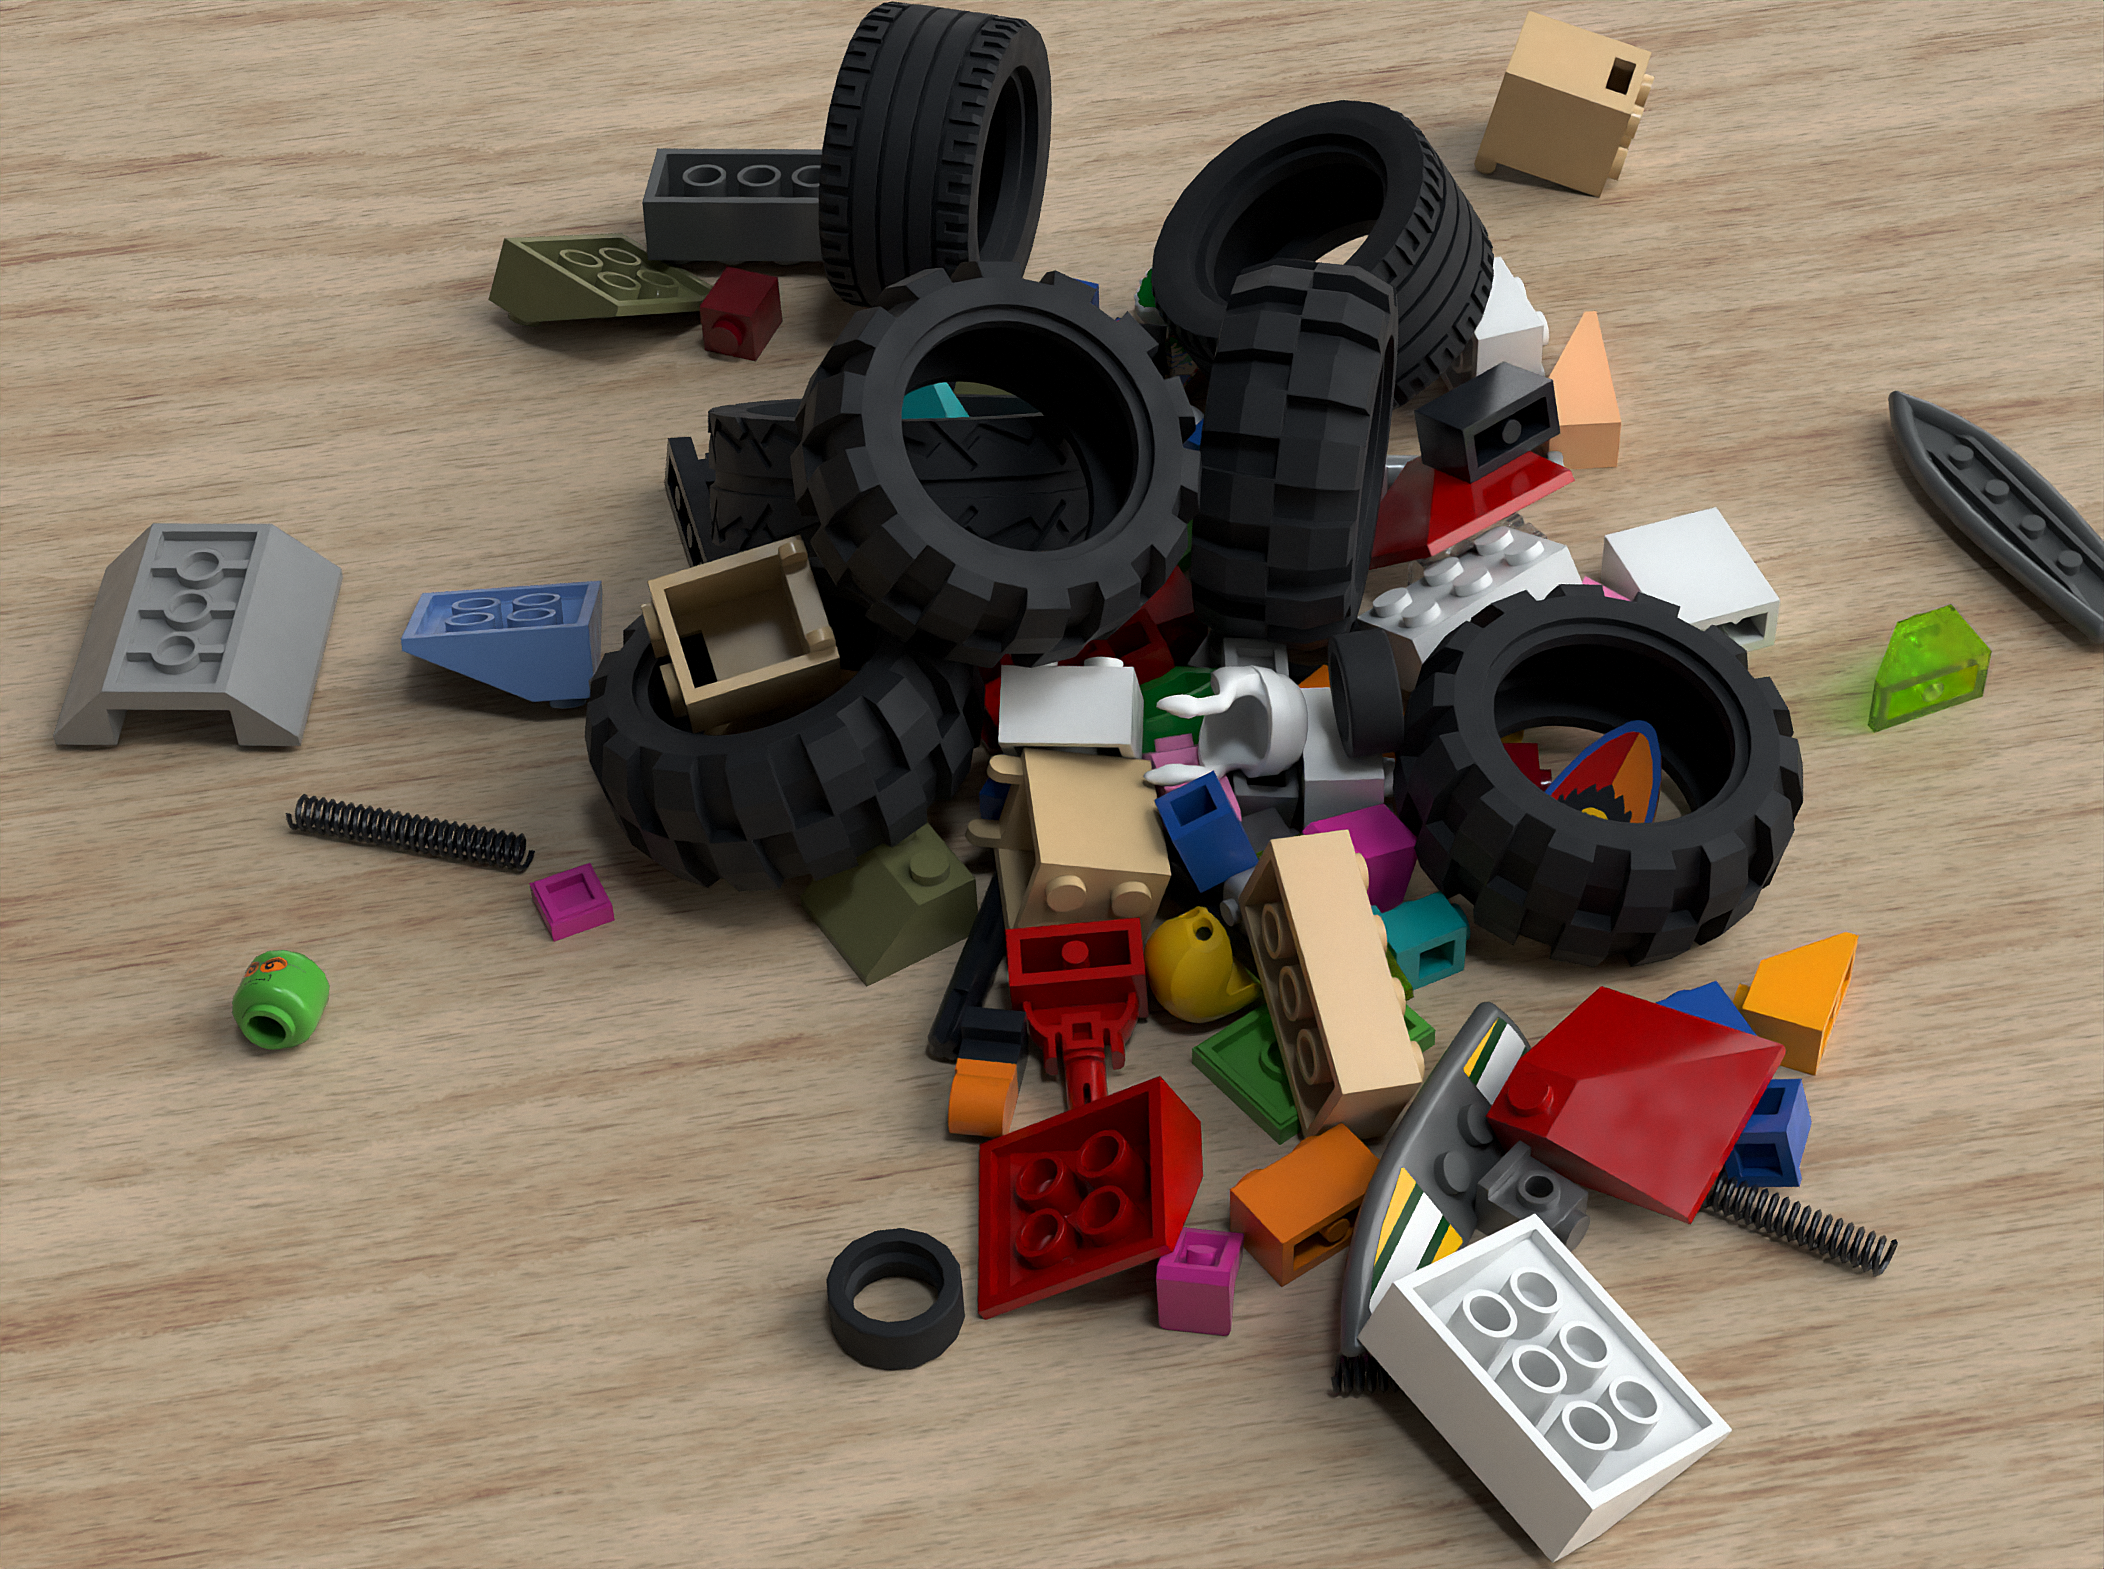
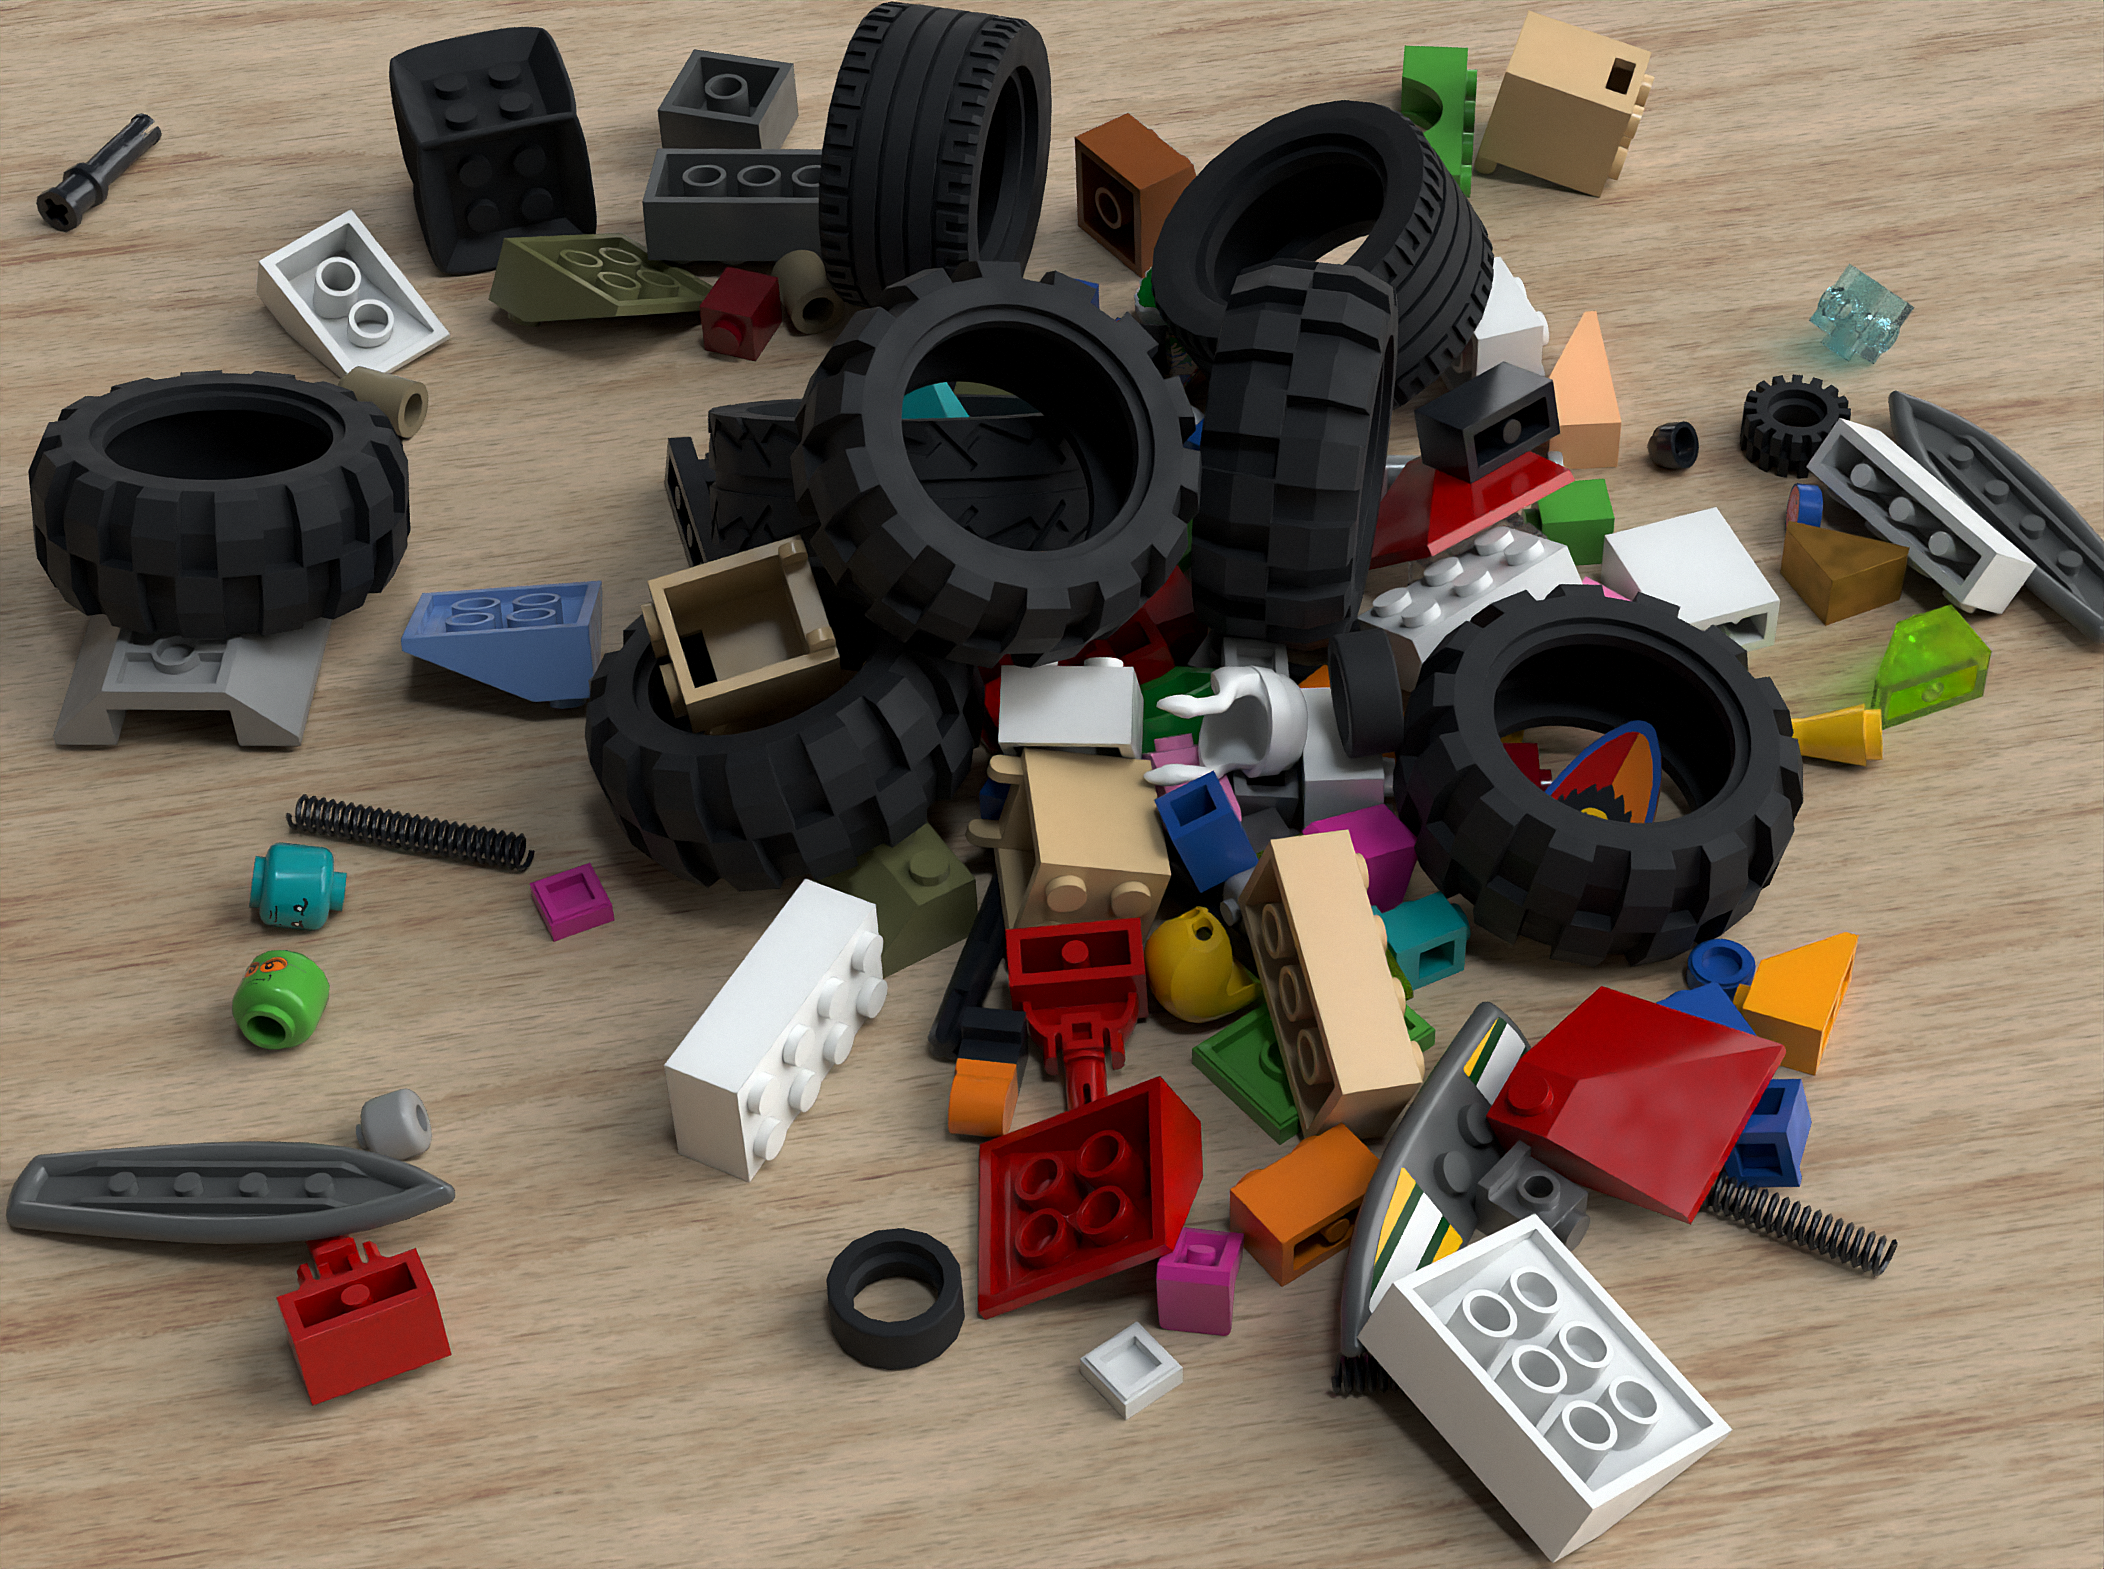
none -> dark grey piece [6,1141,455,1244]
none -> black tyre [28,370,411,639]
none -> black pin [36,113,162,233]
none -> teal head [249,842,347,931]
none -> white slope [256,209,450,378]
none -> red brick [276,1234,452,1406]
none -> dark tan brick [337,366,428,438]
none -> light grey piece [356,1088,432,1161]
none -> black piece [389,27,597,274]
none -> dark grey brick [657,49,799,149]
none -> white brick [664,879,888,1182]
none -> dark tan brick [771,250,845,334]
none -> dark orange brick [1075,113,1196,278]
none -> white tile [1080,1322,1183,1420]
none -> bright green arch [1401,45,1478,198]
none -> bright green brick [1521,479,1615,566]
none -> black hinge [1647,421,1699,469]
none -> blue tile [1686,939,1756,1002]
none -> black tyre [1740,374,1851,479]
none -> pearl gold slope [1780,521,1910,626]
none -> blue tile [1785,483,1823,533]
none -> yellow cone [1791,703,1883,767]
none -> white brick [1806,418,2037,614]
none -> clear light blue brick [1809,263,1915,364]

